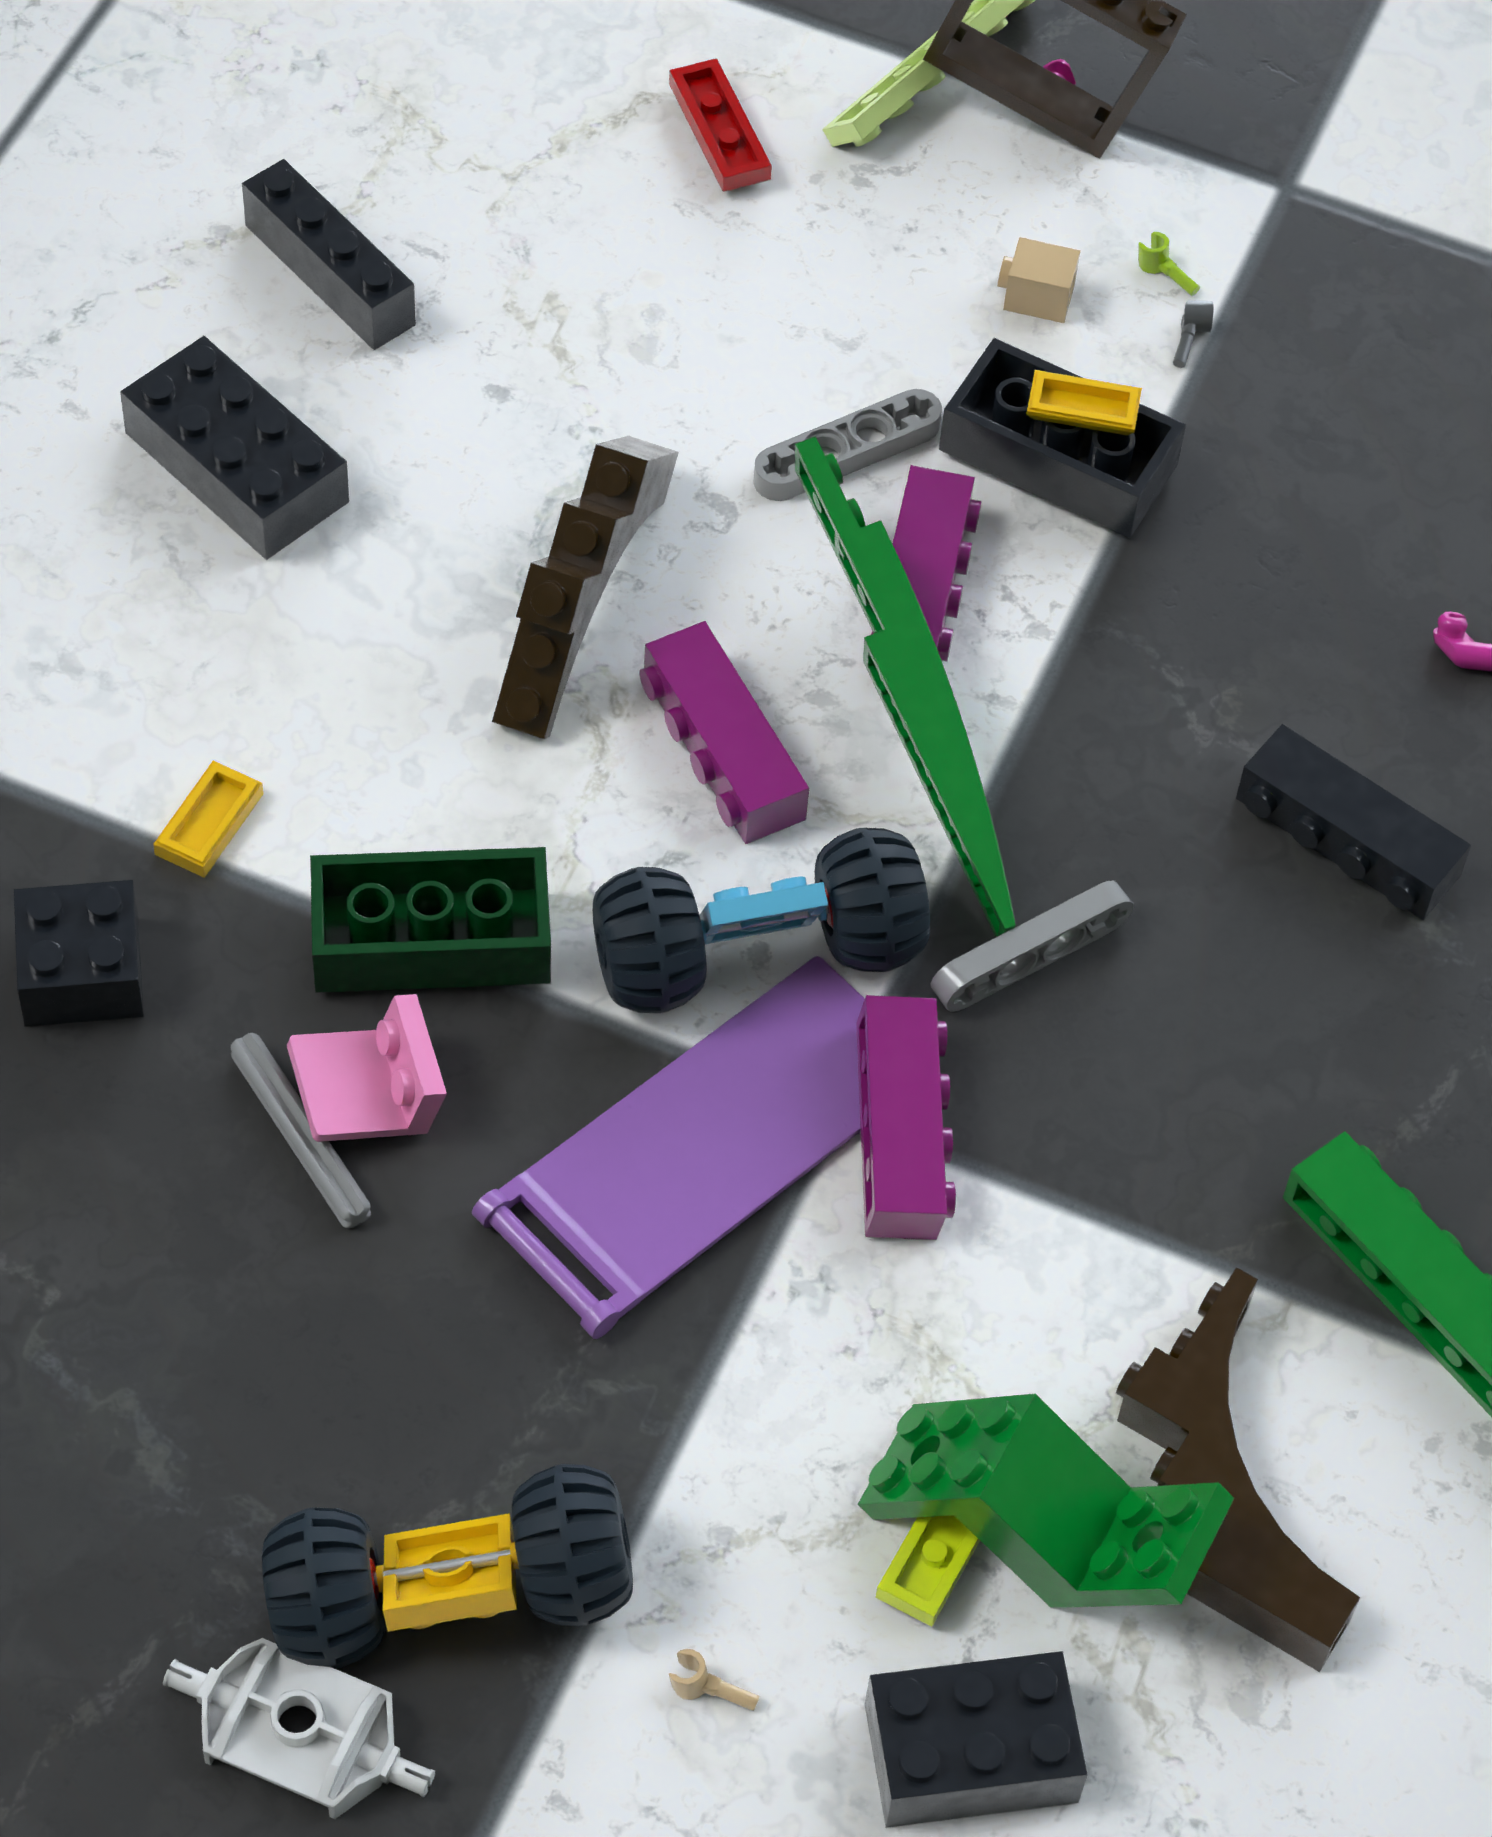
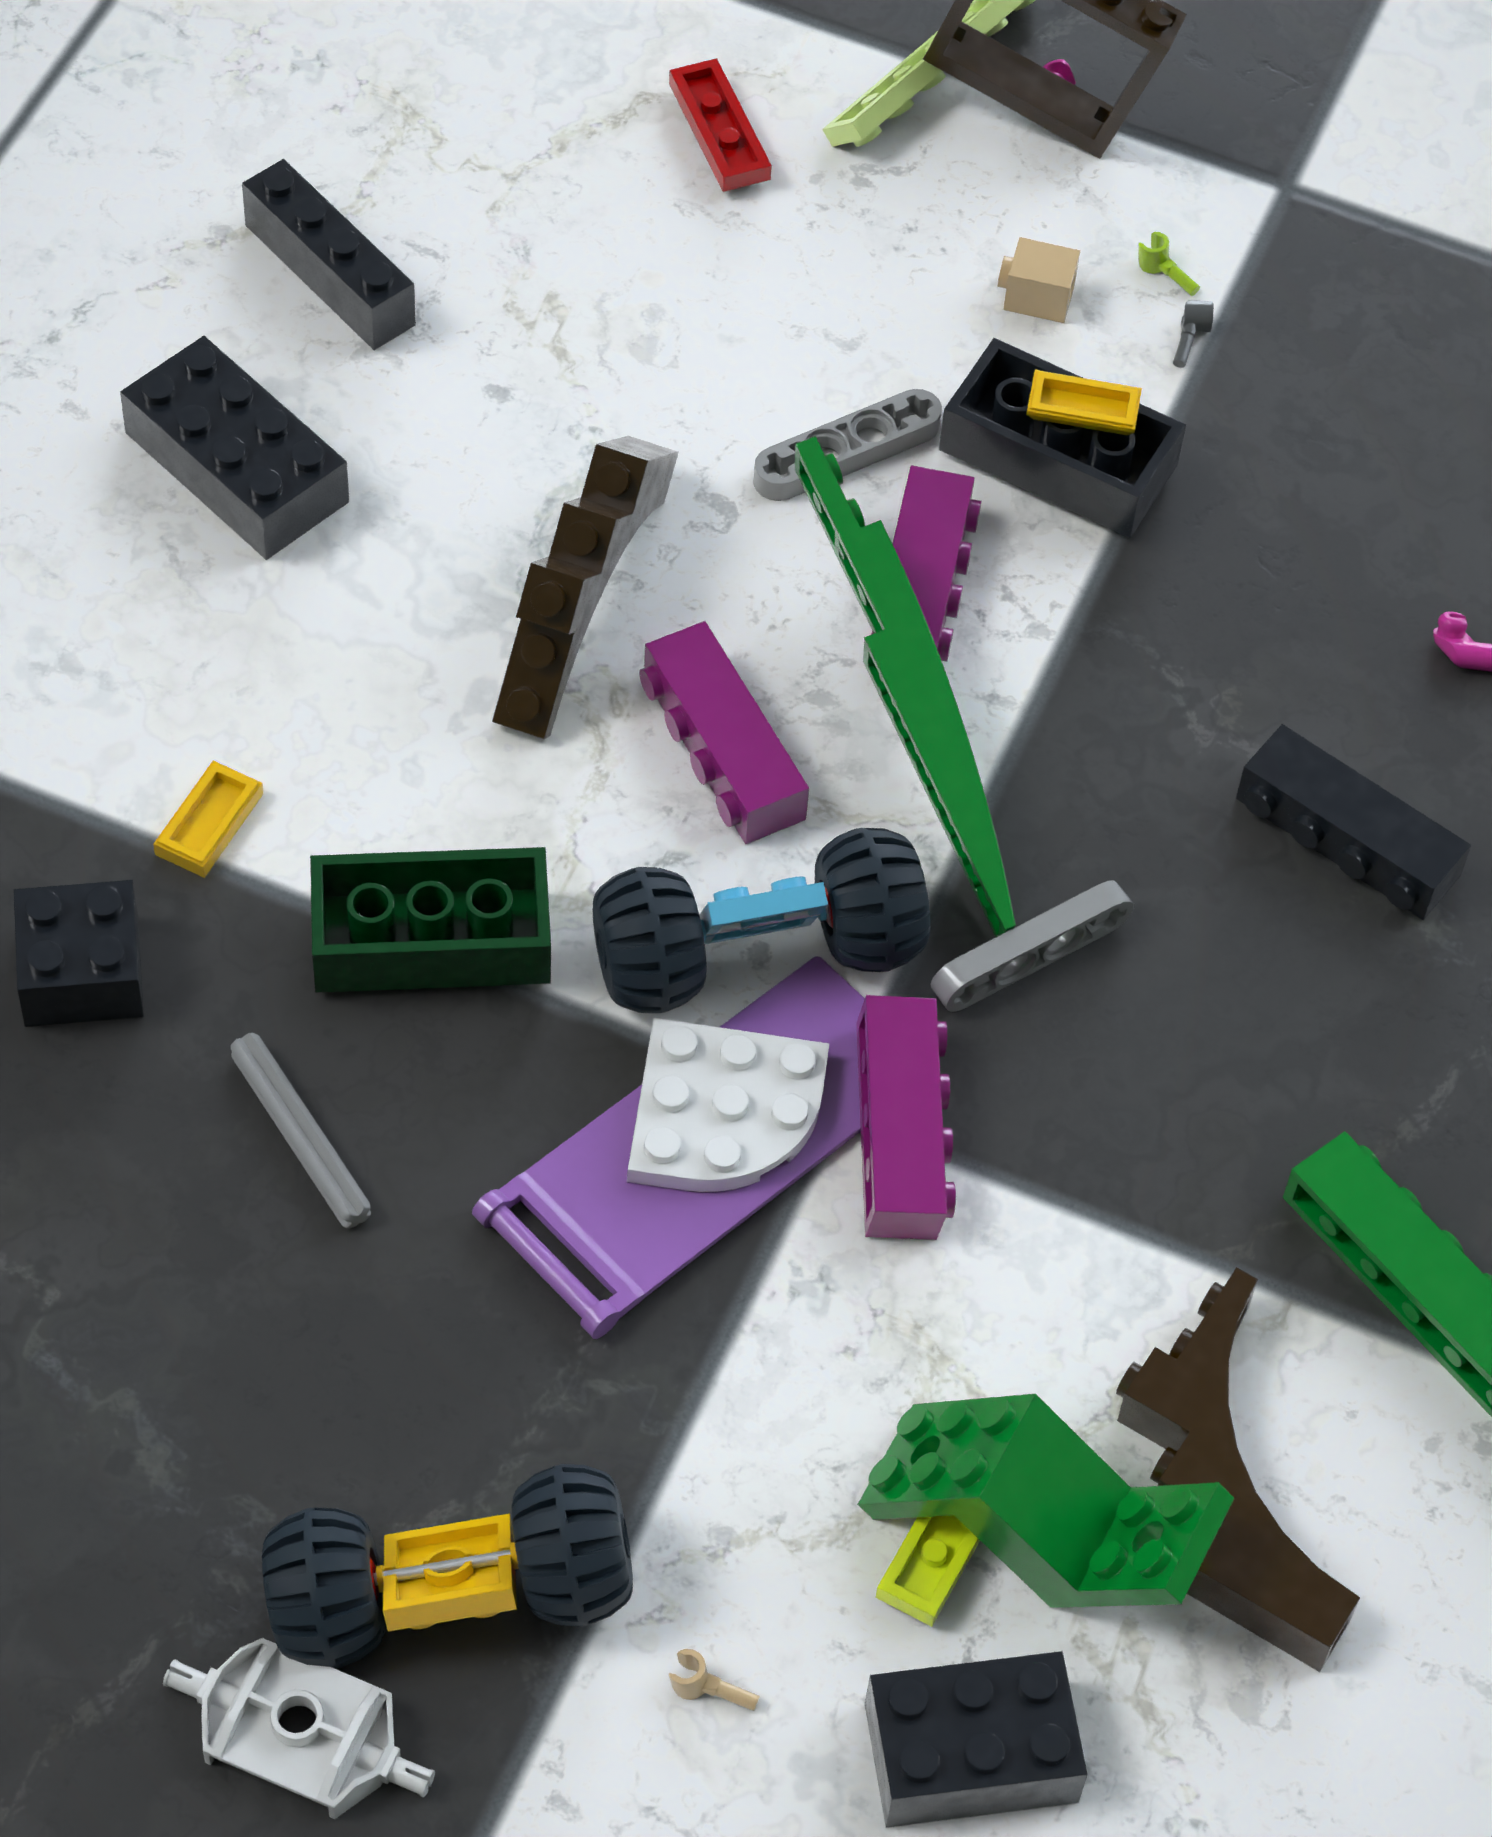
bright pink bracket [287,994,447,1142] -> none
none -> white plate [627,1018,829,1192]

